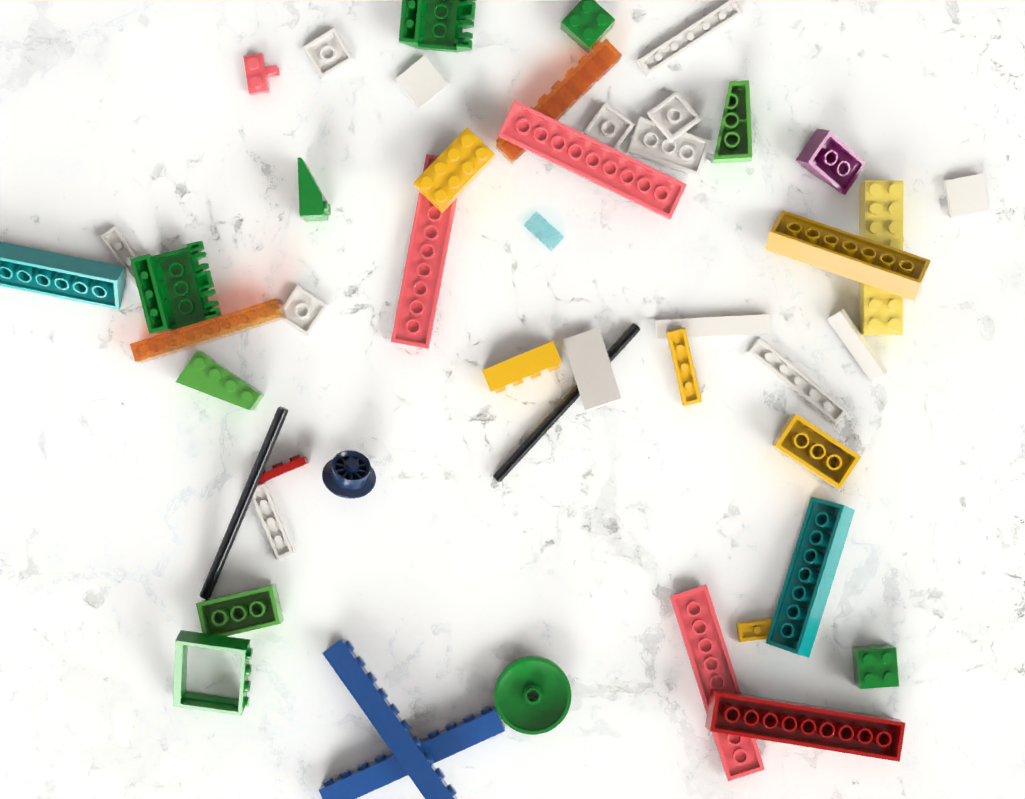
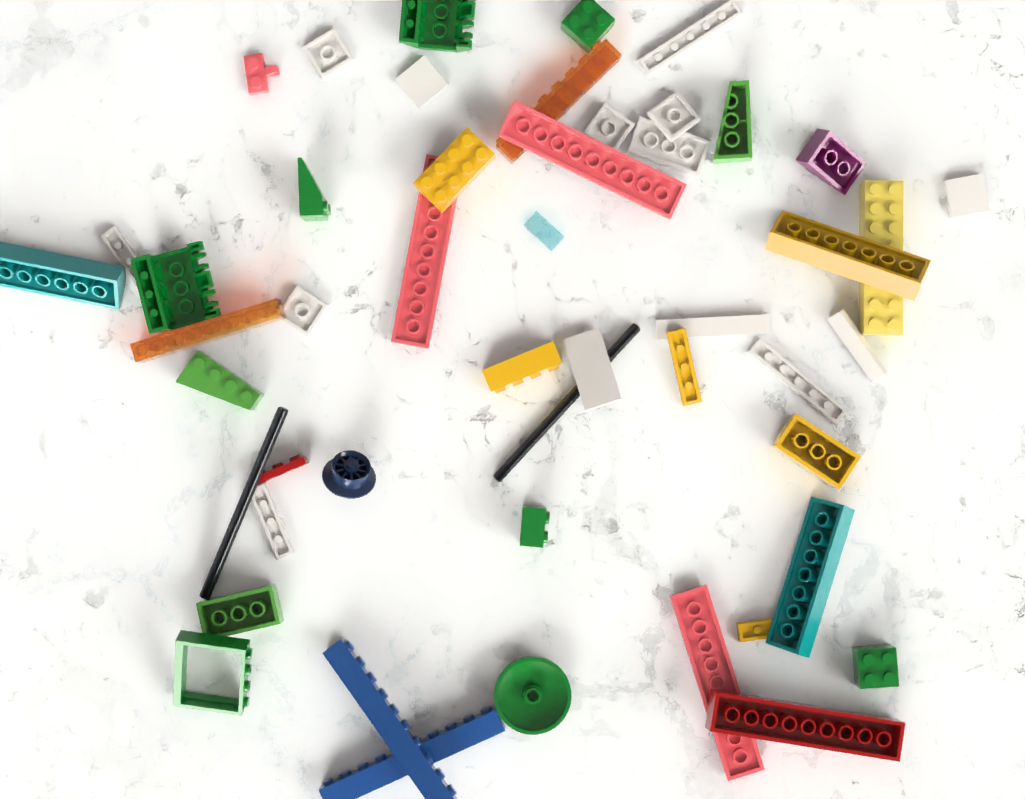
none -> green brick [520,505,550,548]

